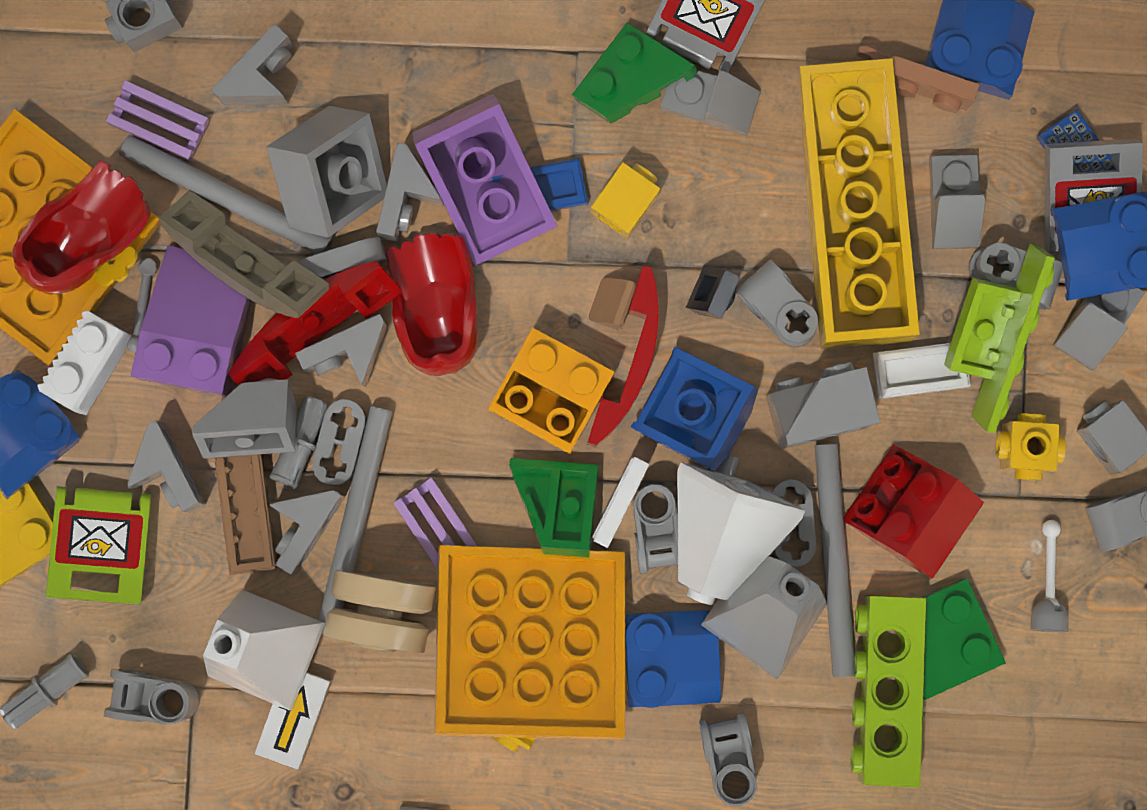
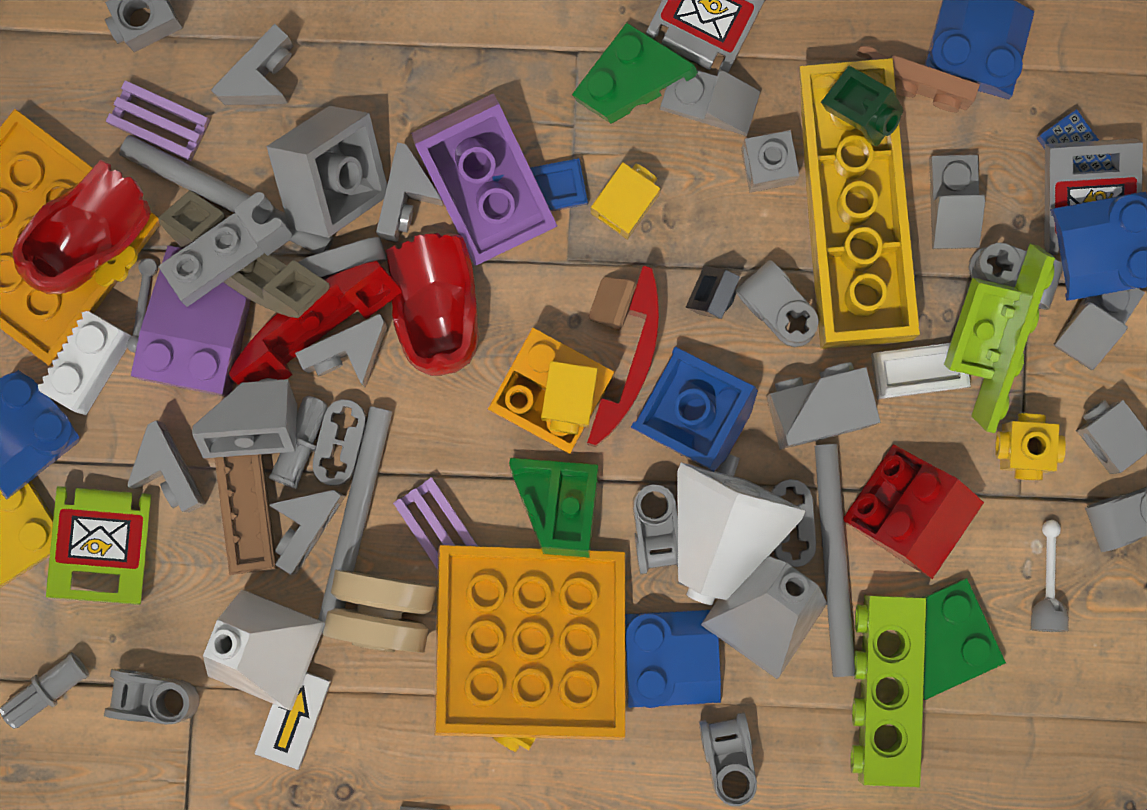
white tile [592,457,649,548] -> none
none -> light grey plate [158,192,292,307]
none -> yellow brick [541,361,598,435]
none -> light grey brick [741,130,799,193]
none -> dark green bracket [821,65,903,146]

